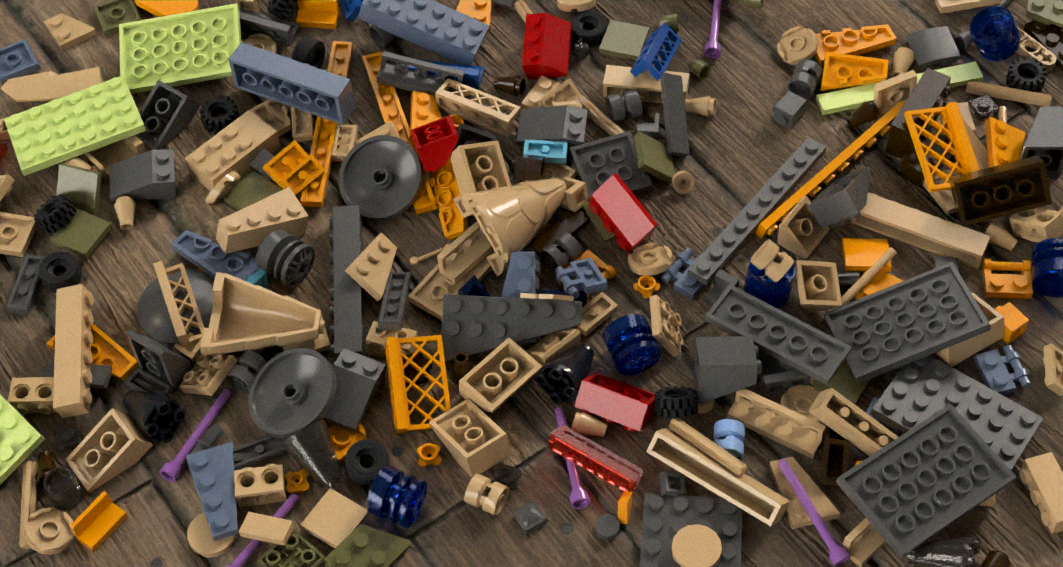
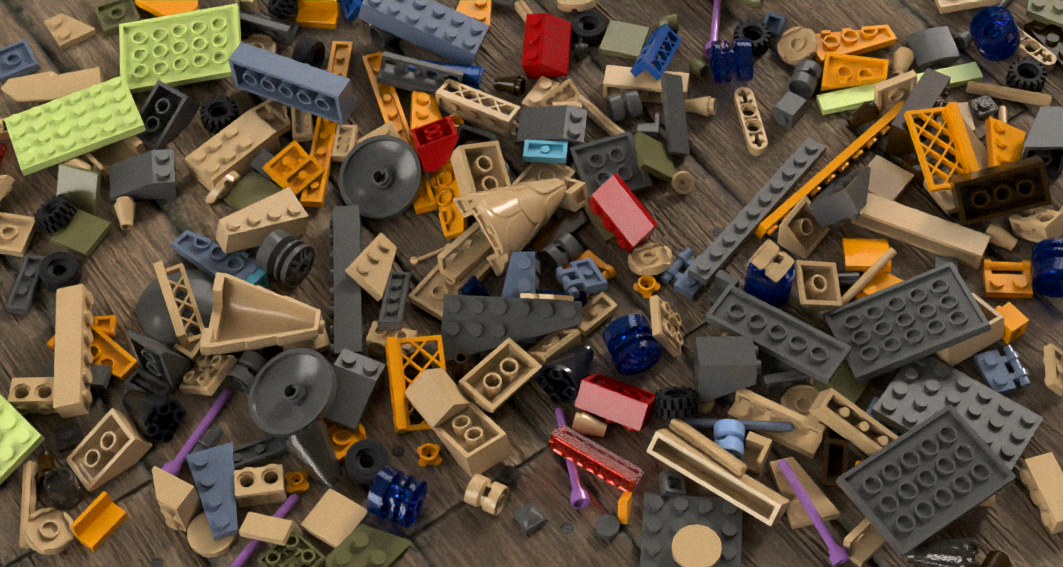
dark brown brick [511,154,545,181] -> none
none -> light orange tile [93,315,117,338]
none -> tan slope [152,466,203,532]
none -> tan slope [404,368,471,430]
none -> sand blue piece [678,415,794,432]
none -> clear blue wheel [710,37,754,84]
none -> black tyre [733,19,771,58]
none -> tan beam [734,87,768,156]
none -> tan panel [742,431,772,475]
none -> sand blue slope [763,11,788,37]
none -> tan tile [868,155,914,201]

